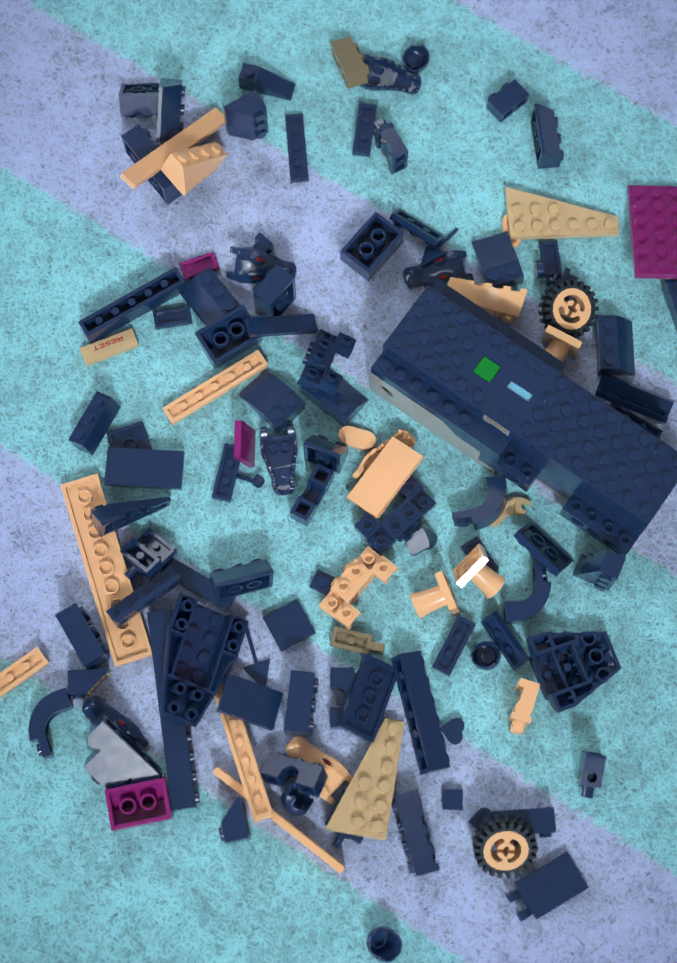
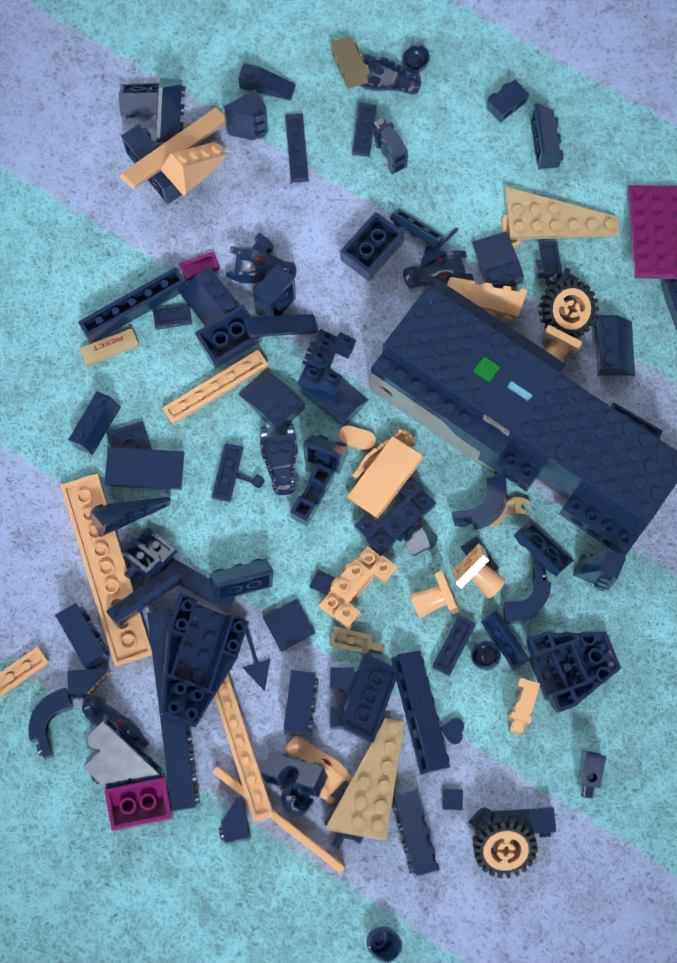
dark blue tile [216,673,283,731] -> none
magenta tile [234,420,256,467] -> none
dark blue tile [506,852,589,921] -> none
dark blue fence [594,372,674,424] -> none

